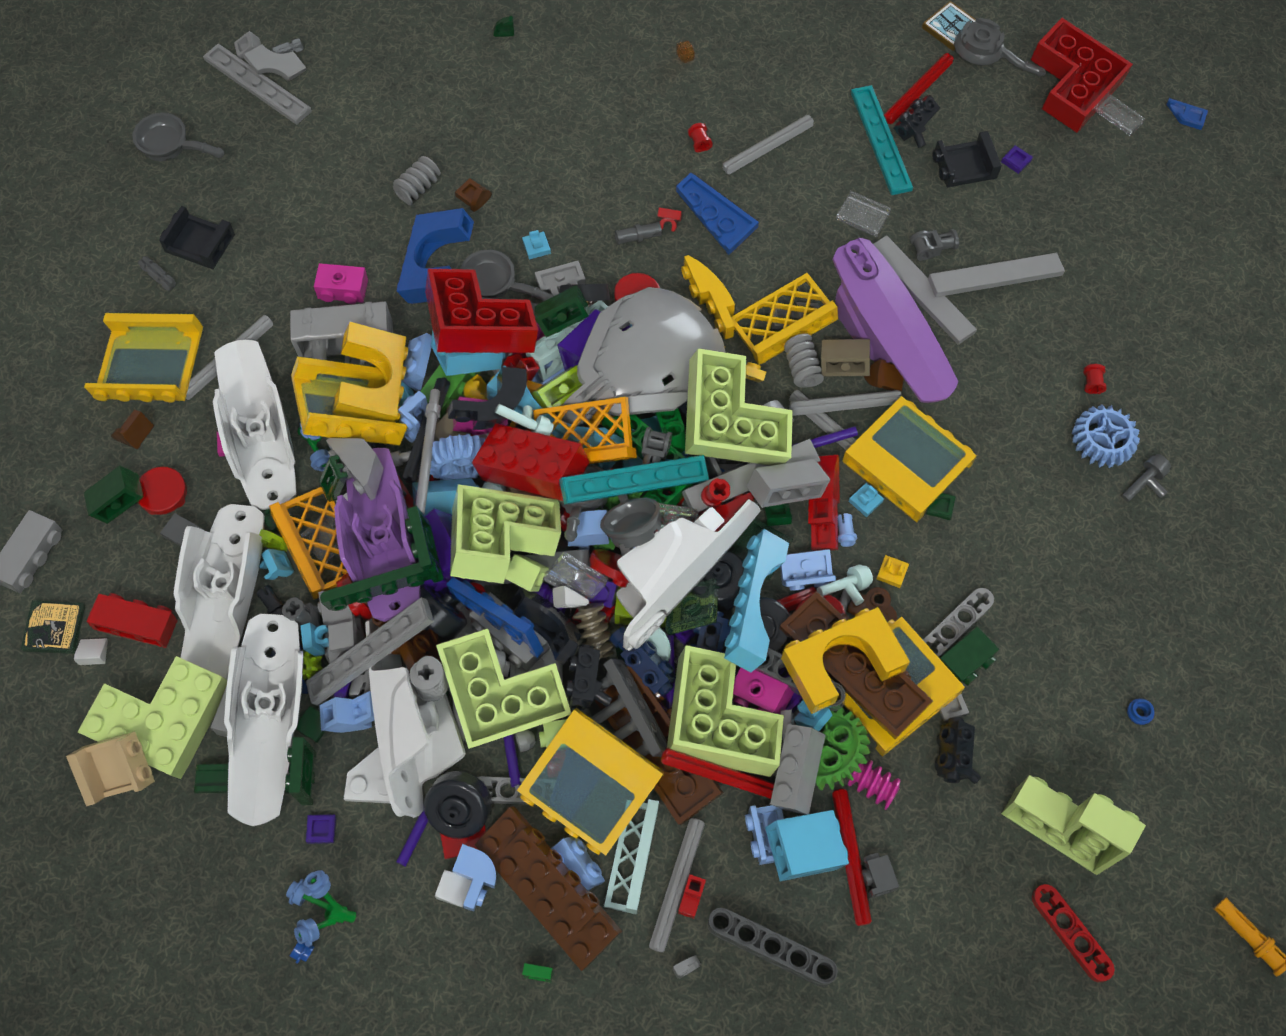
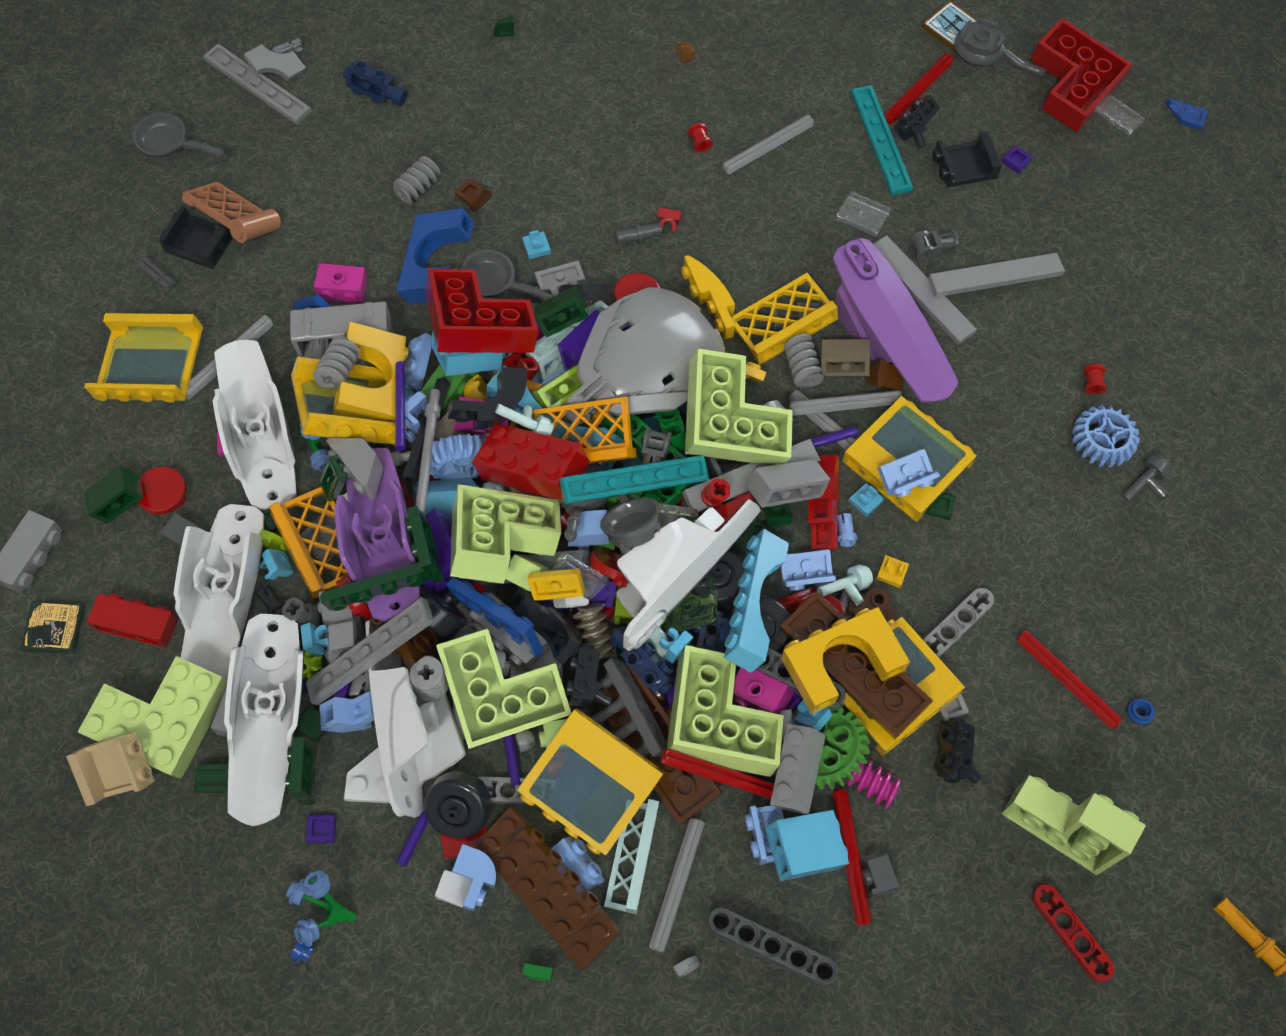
white slope [74,638,108,665] -> none
reddish brown tile [111,410,154,450] -> none
light grey slope [234,31,261,59] -> none
blue wing [676,173,759,255] -> none
red piece [678,874,706,919] -> none
dark green brick [940,627,999,686] -> none
none -> nougat piece [182,181,281,243]
none -> blue tile [293,294,332,310]
none -> light grey piece [313,336,360,389]
none -> dark blue brick [343,60,408,107]
none -> dark purple bar [395,361,405,451]
none -> yellow plate [527,569,586,601]
none -> medium azure tile [659,628,693,664]
none -> light blue bracket [877,449,940,497]
none -> red axle [1017,630,1122,729]

